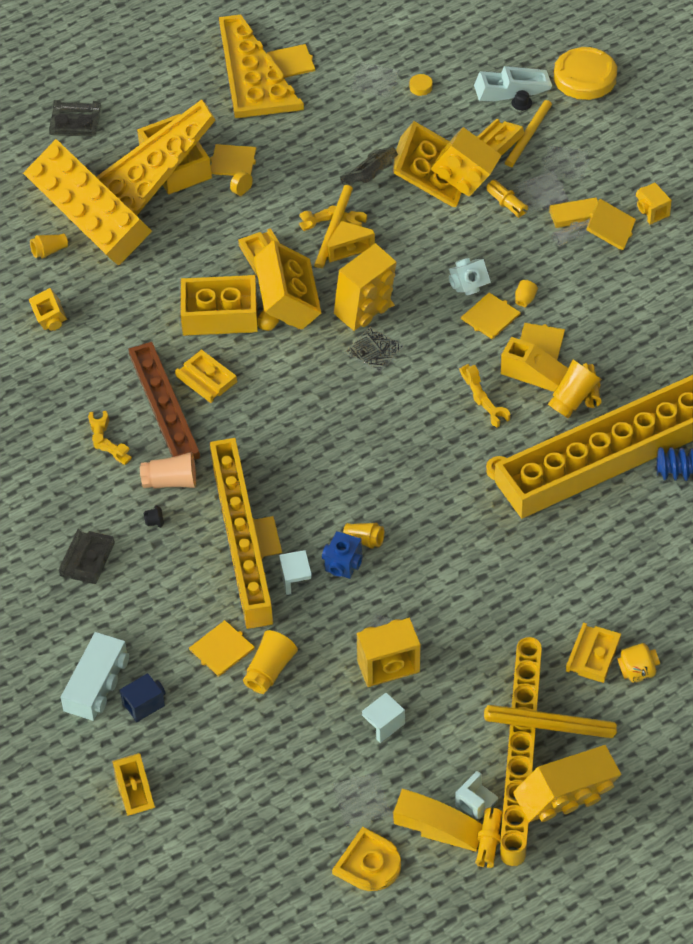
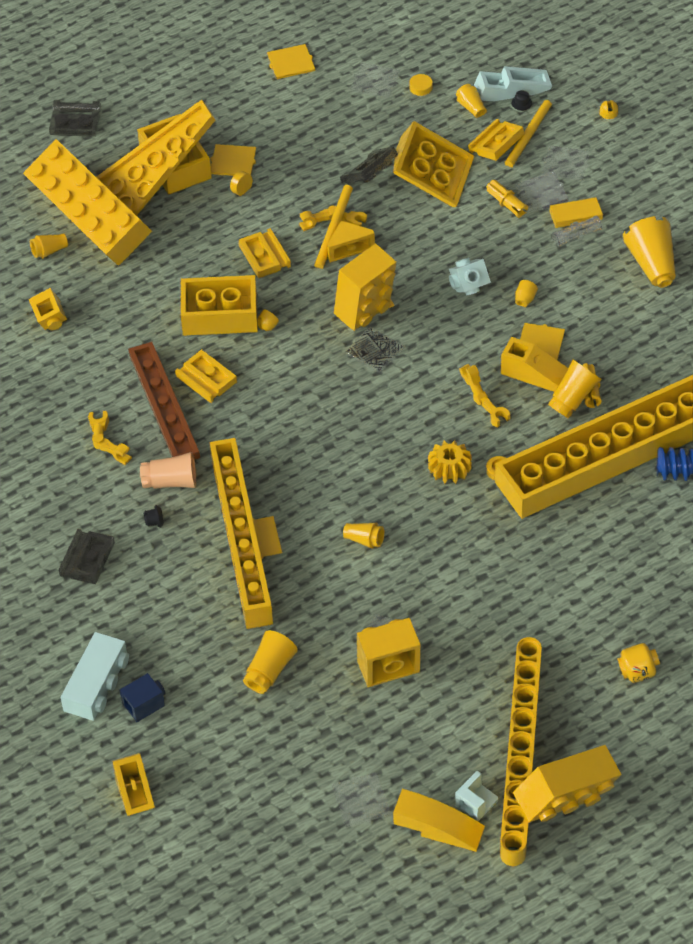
yellow piece [189,620,255,676] -> none
yellow wing [219,15,304,118] -> none
yellow brick [254,240,321,329] -> none
light aqua panel [279,550,311,595] -> none
blue brick [322,531,363,579] -> none
yellow tile [332,827,401,891] -> none
light aqua panel [362,693,405,743] -> none
yellow brick [431,127,502,196] -> none
yellow piece [461,292,521,339] -> none
yellow pin [475,808,503,868] -> none
yellow axle [484,705,617,738] -> none
yellow piece [554,47,617,100] -> none
yellow plate [566,622,621,683] -> none
yellow piece [586,199,636,250] -> none
yellow brick [636,182,672,225] -> none
none -> yellow gear [428,440,472,484]
none -> yellow cone [456,84,487,118]
none -> yellow hinge [599,100,618,119]
none -> yellow cone [623,216,676,288]

